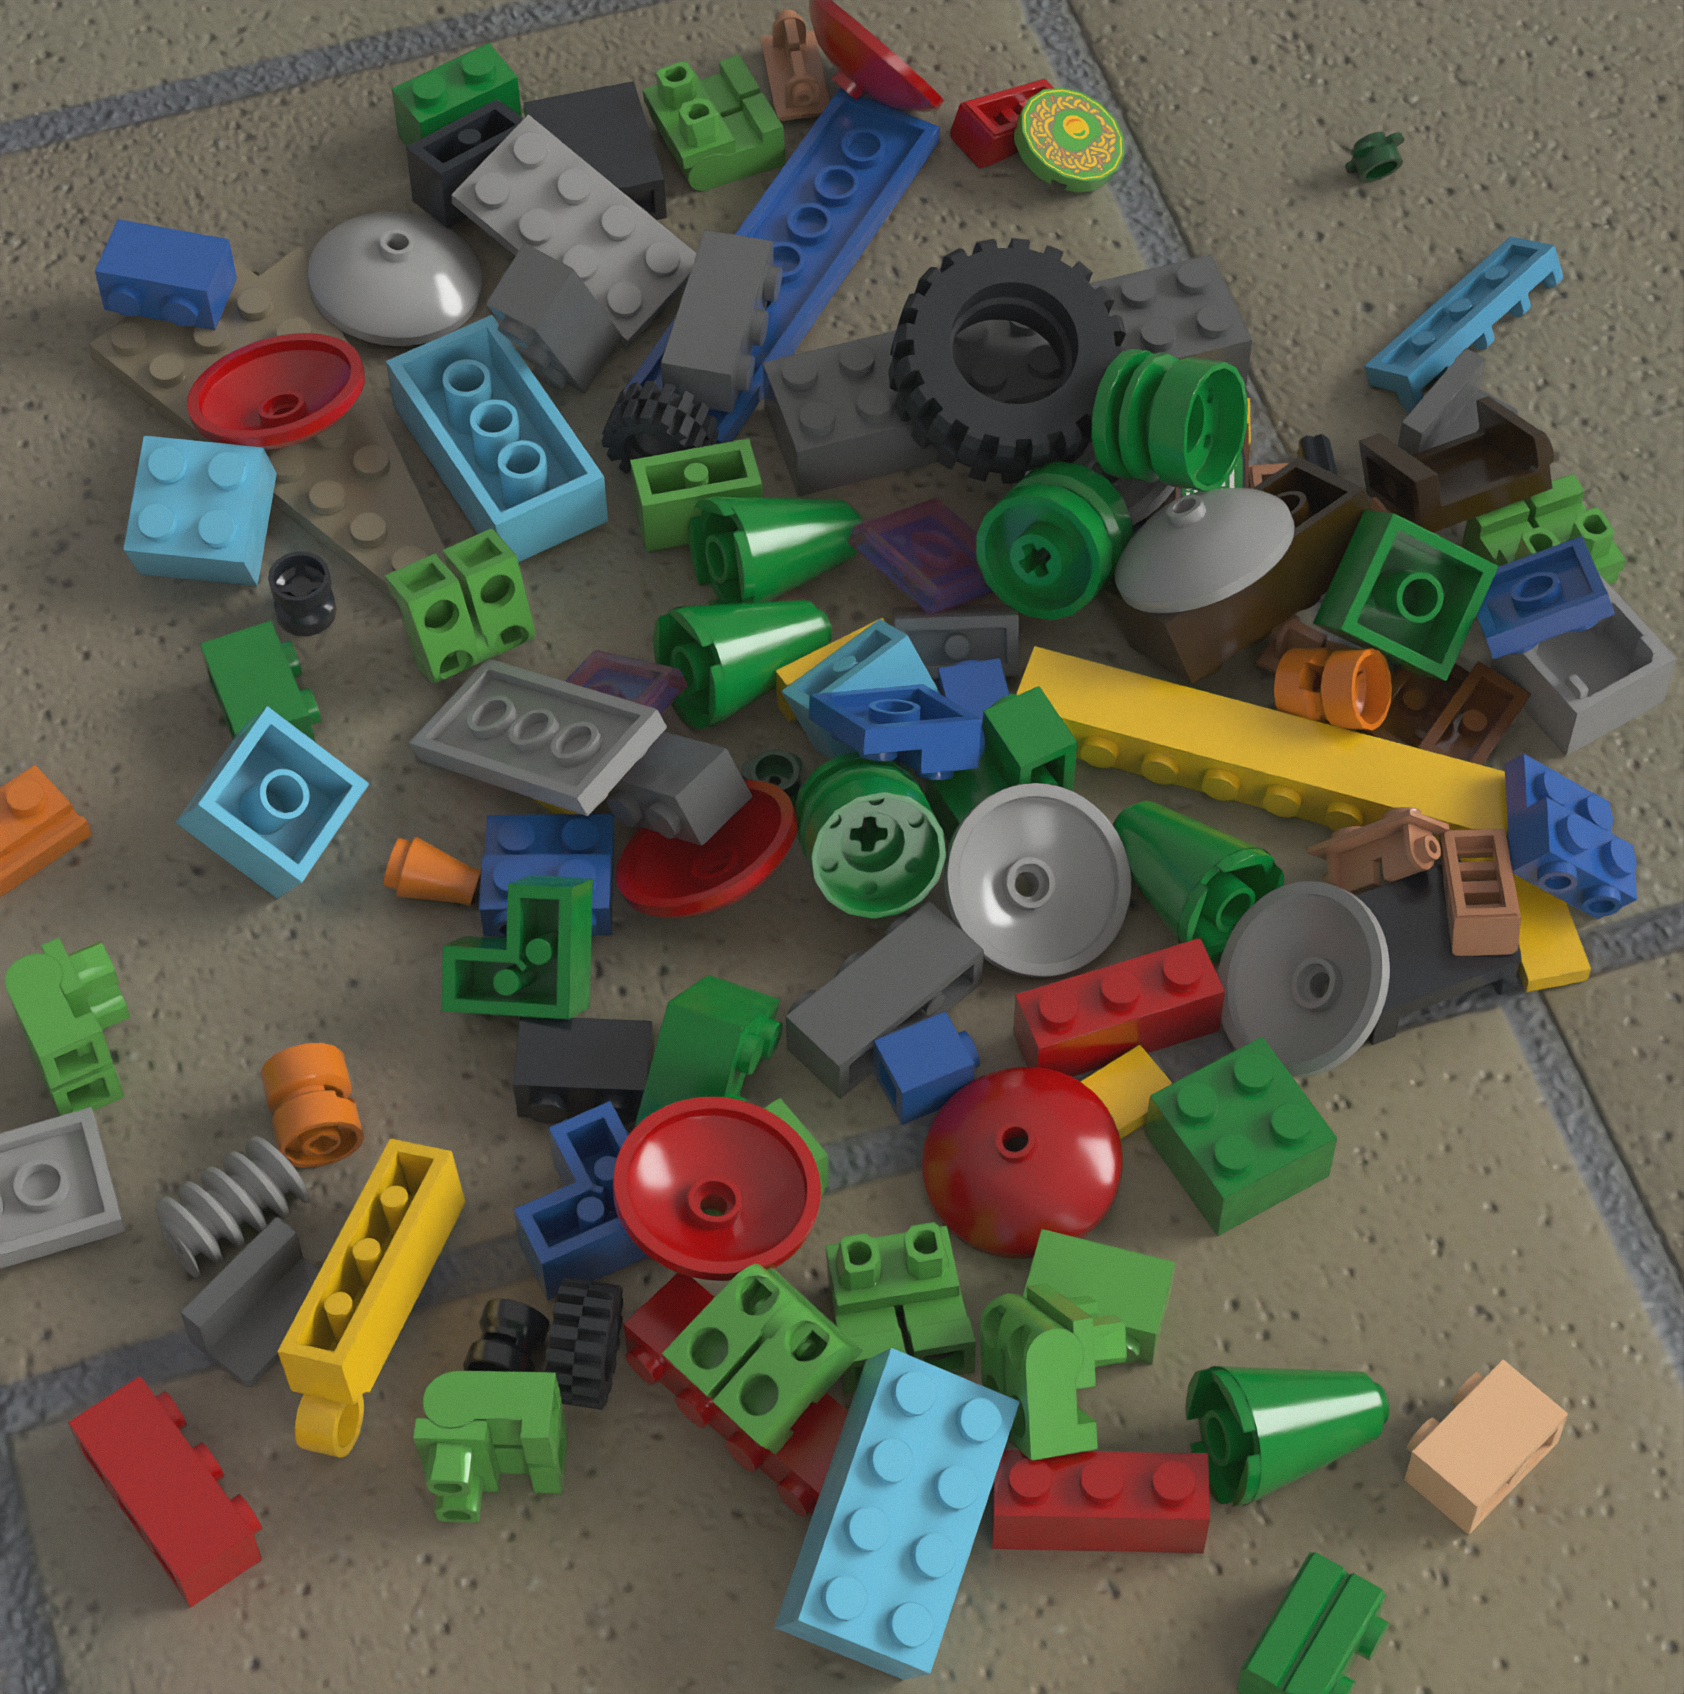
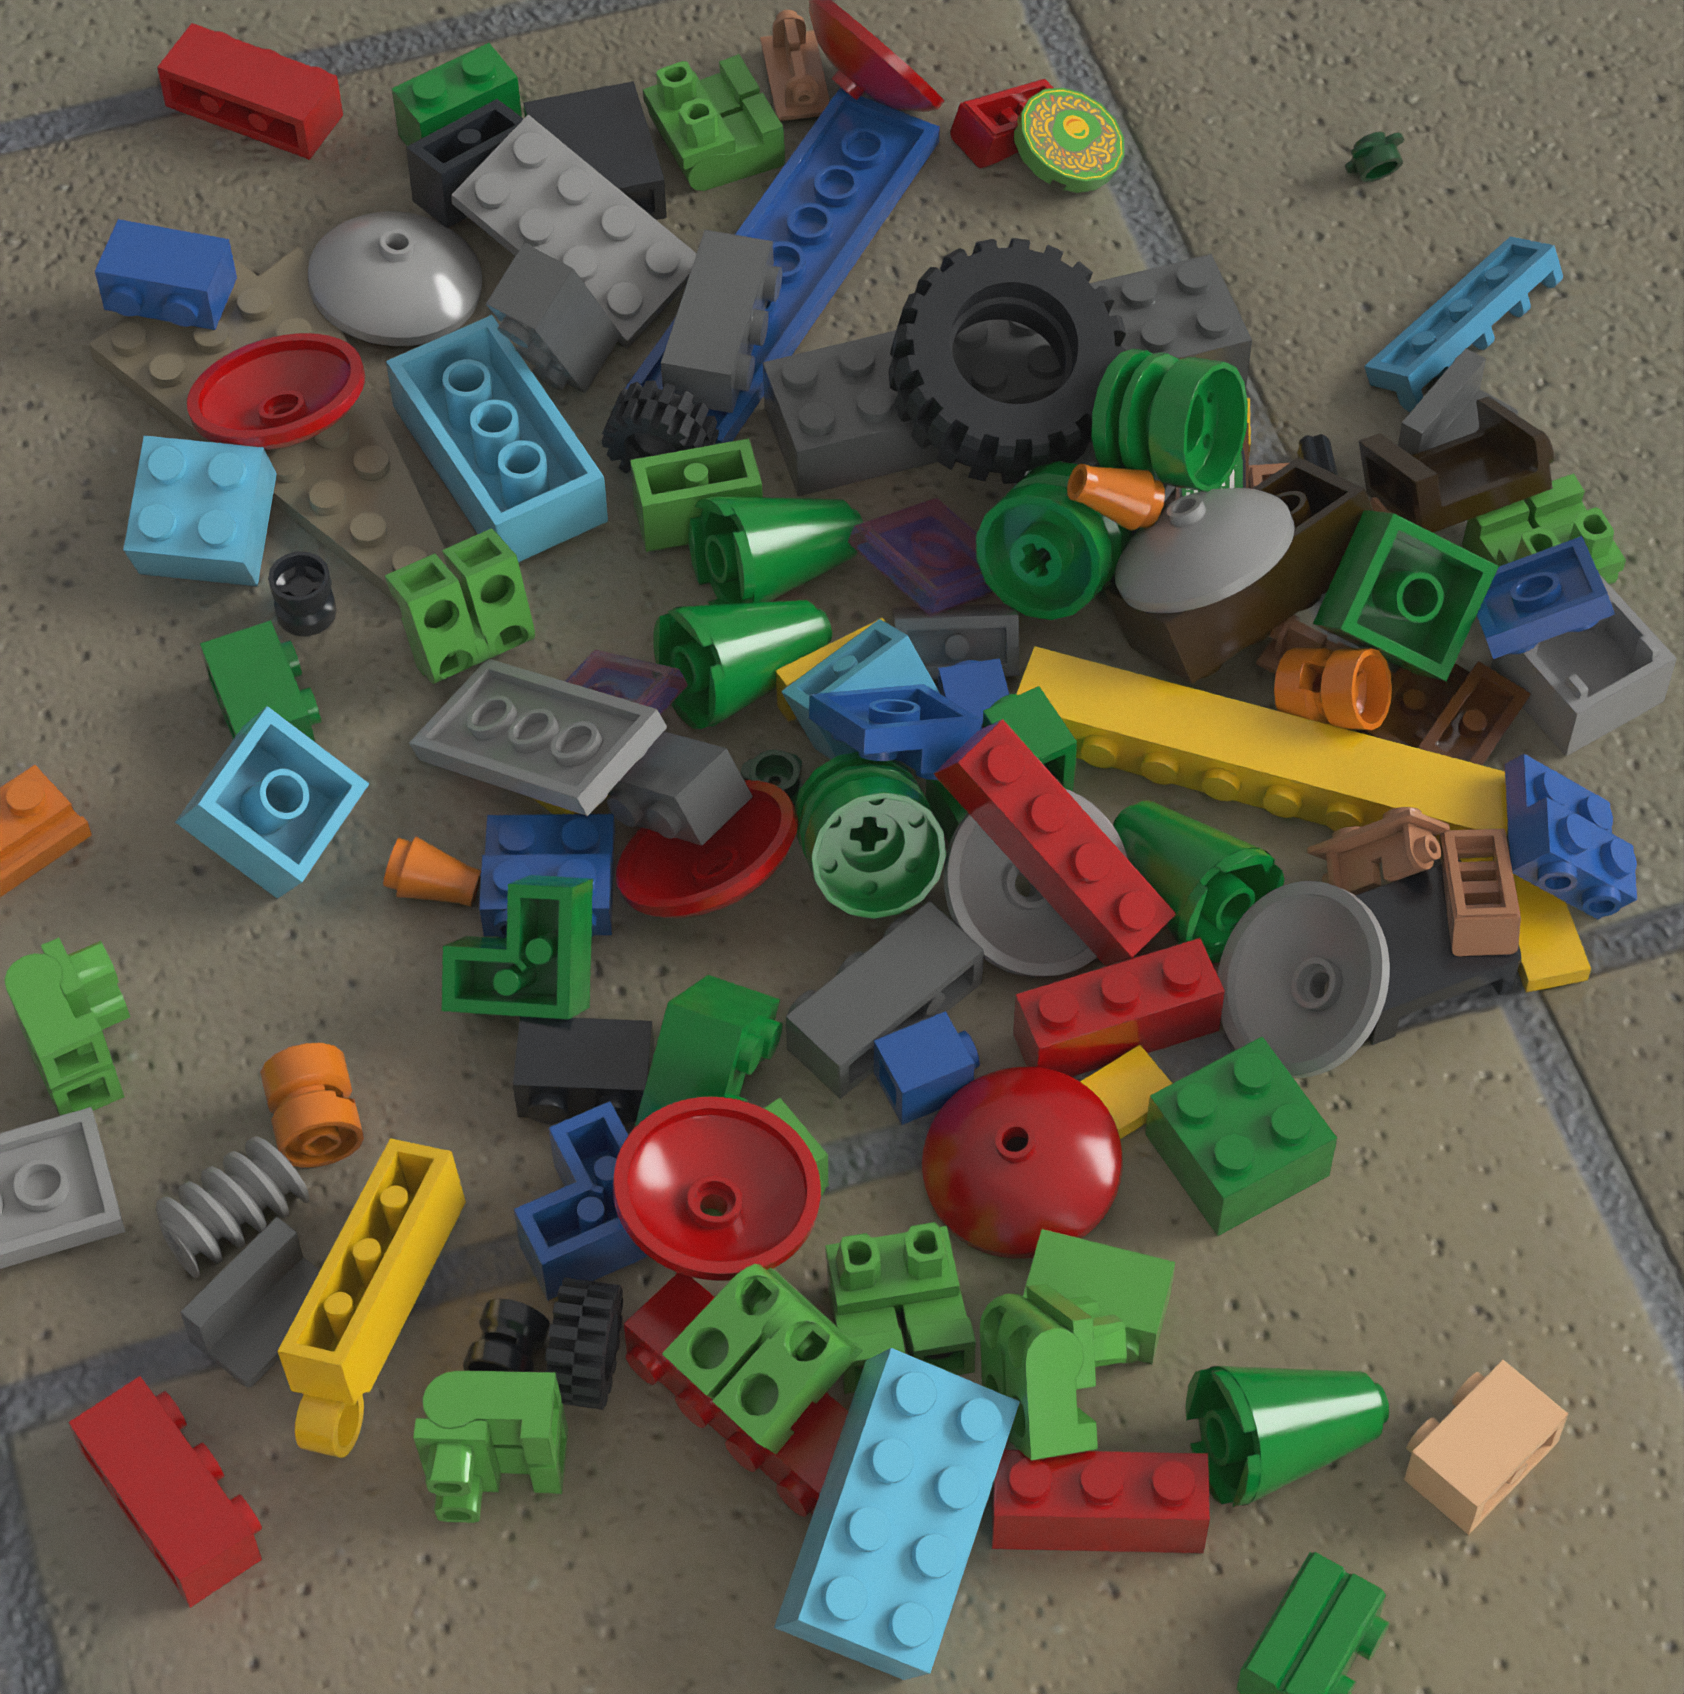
none -> red brick [157,23,343,160]
none -> red brick [934,719,1176,966]
none -> orange cone [1067,463,1165,531]

